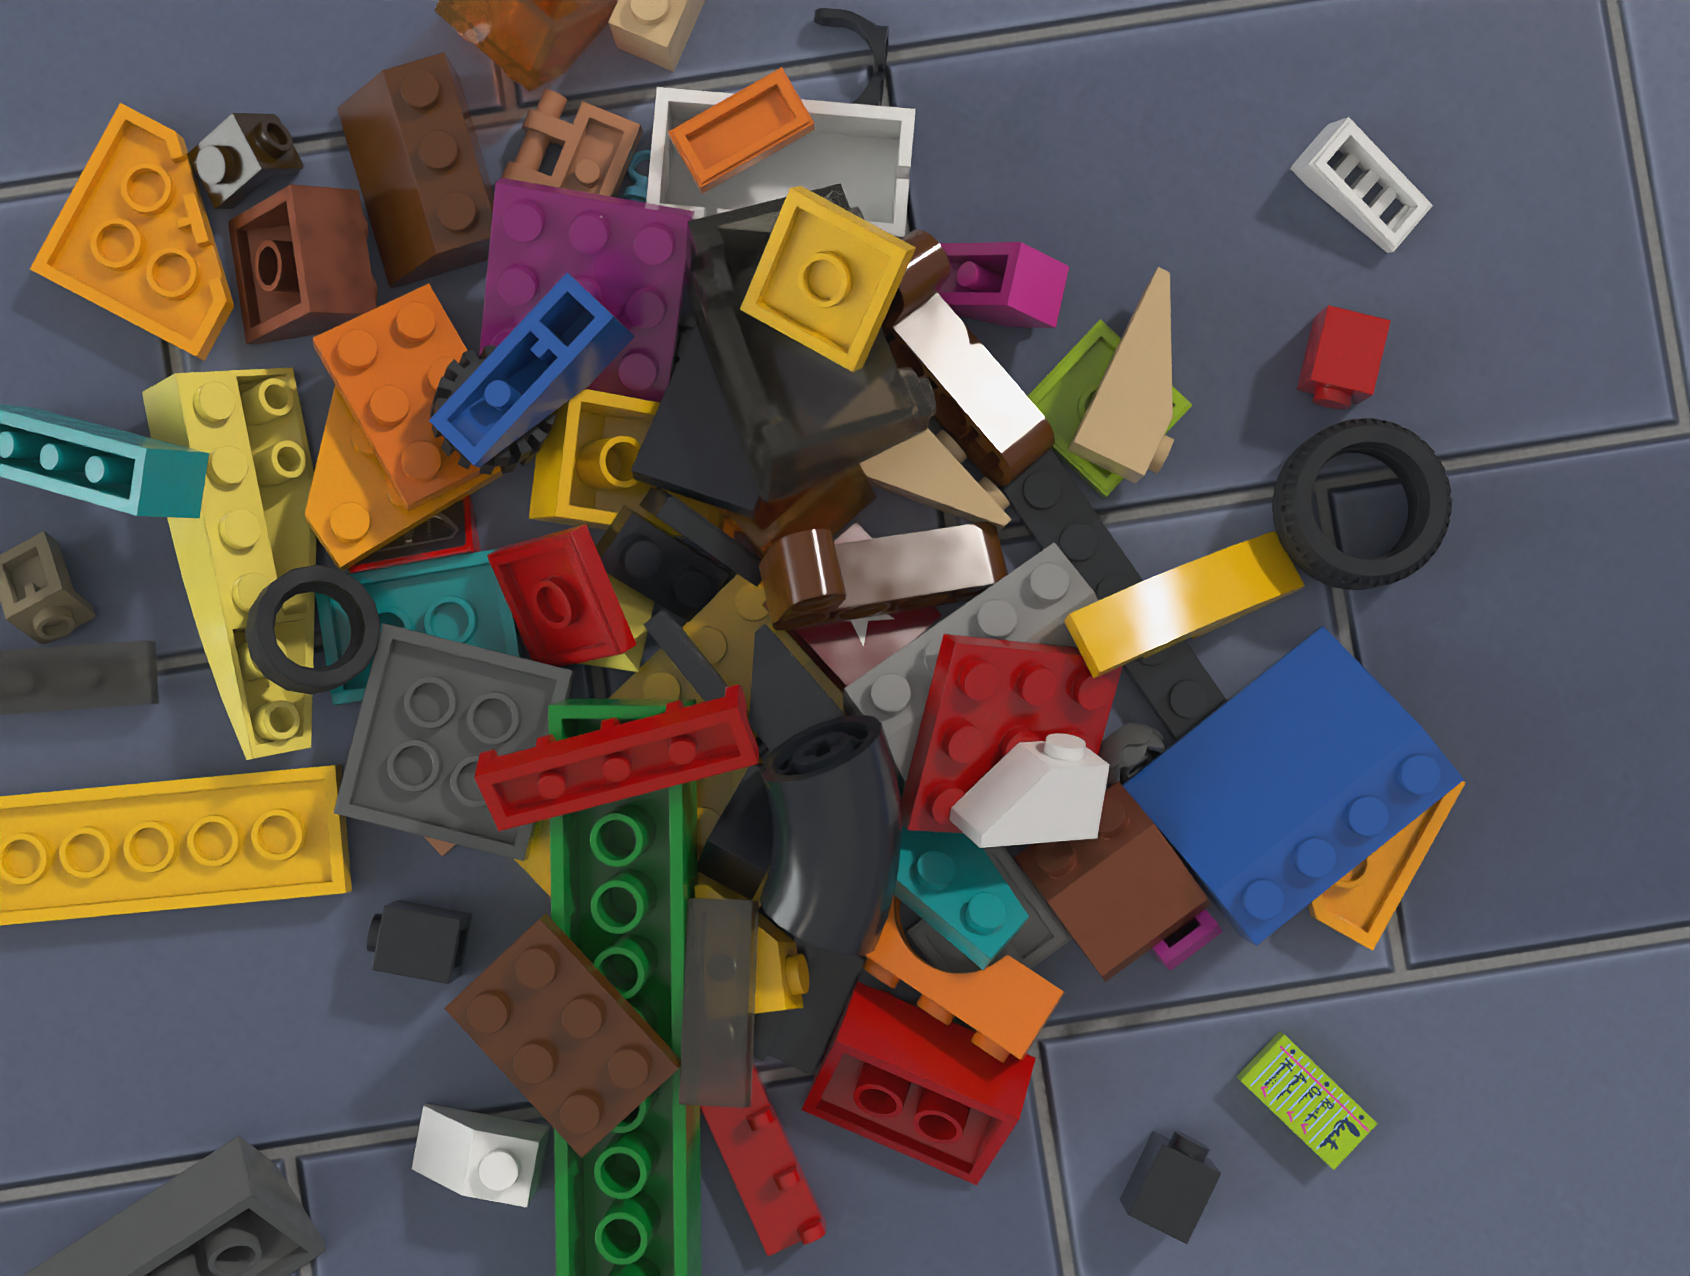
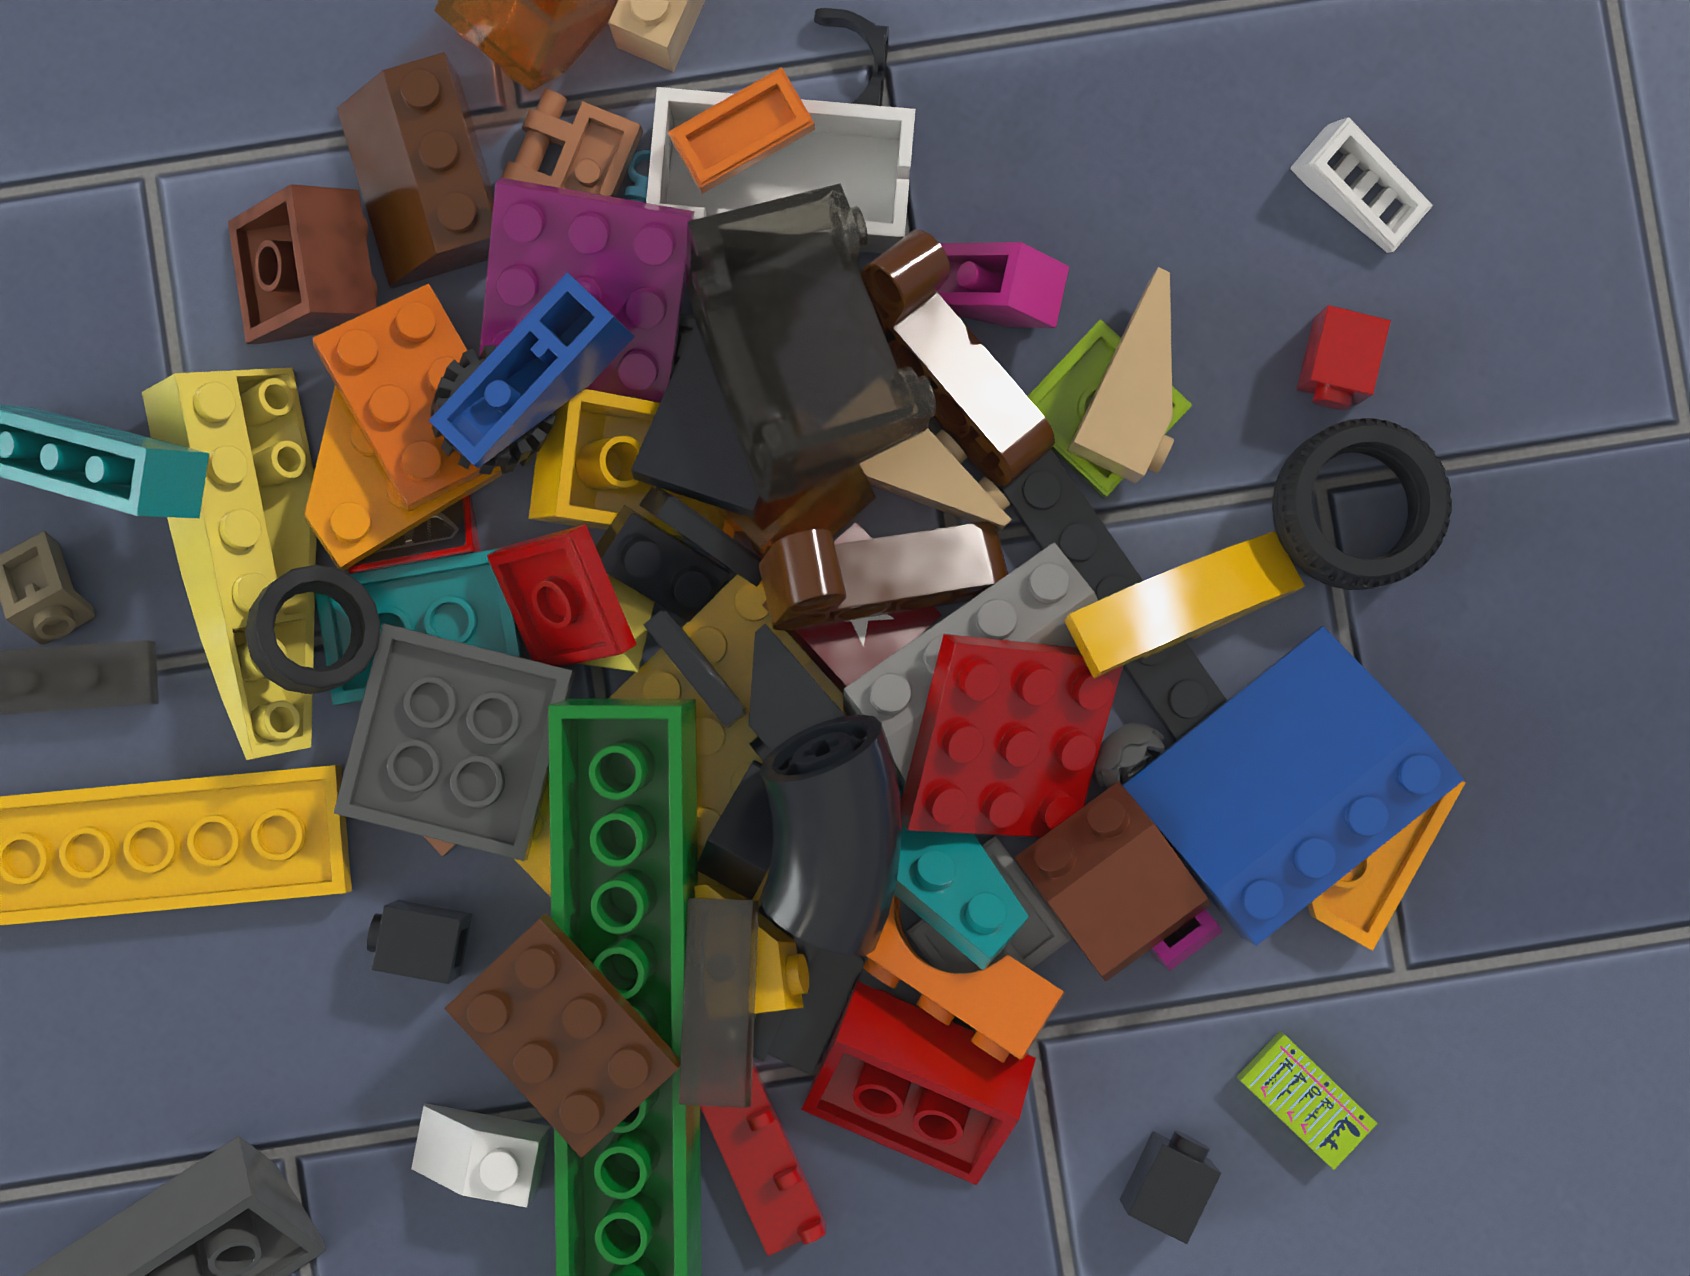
light orange plate [30,103,234,361] -> none
dark brown bracket [187,113,303,209] -> none
red hinge [474,684,759,831] -> none
yellow plate [740,185,916,372] -> none
white slope [949,733,1110,848] -> none

